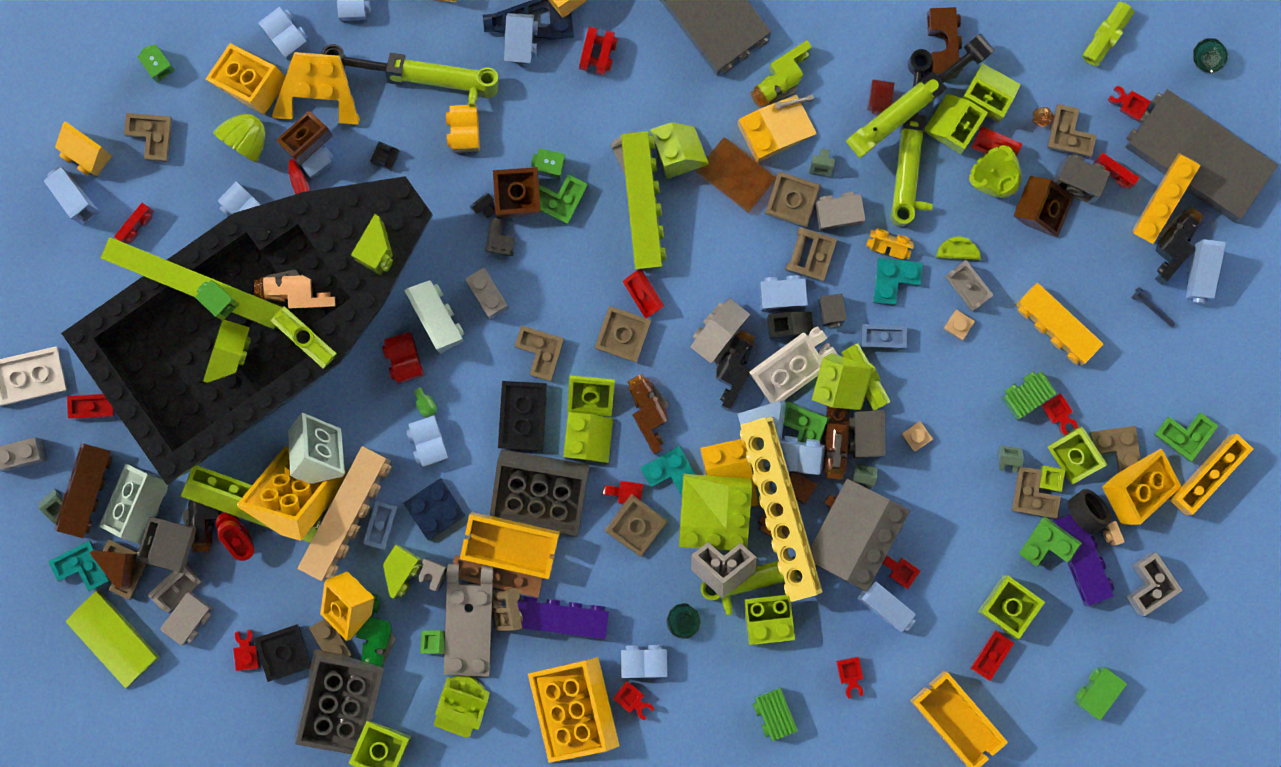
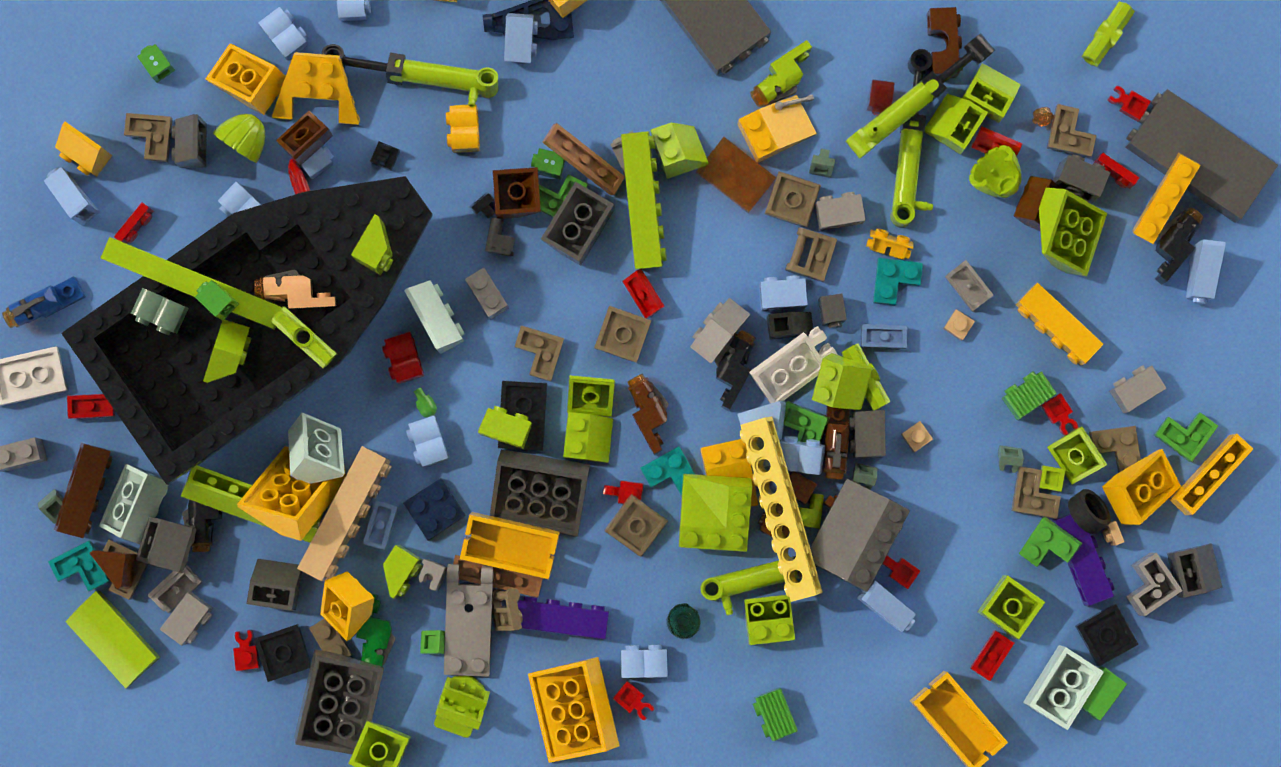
red brick [216,512,254,561] -> none
red brick [579,26,618,76] -> none
light grey brick [691,542,756,598] -> none
red plate [836,656,863,699] -> none
lime tile [936,236,981,261] -> none
dark blue piece [1131,287,1175,328] -> none
clear green hair [1193,38,1228,74] -> none
none -> blue plate [2,276,86,328]
none -> sand green brick [131,288,189,335]
none -> dark grey slope [171,114,207,168]
none -> dark grey slope [246,559,302,611]
none -> lime slope [478,406,532,449]
none -> dark grey slope [541,182,615,266]
none -> medium nougat plate [542,123,625,195]
none -> lime piece [798,493,824,529]
none -> light aqua slope [1023,645,1104,730]
none -> lime slope [1039,188,1107,276]
none -> black plate [1075,604,1139,666]
none -> light grey brick [1109,365,1166,414]
none -> dark grey slope [1167,543,1223,598]

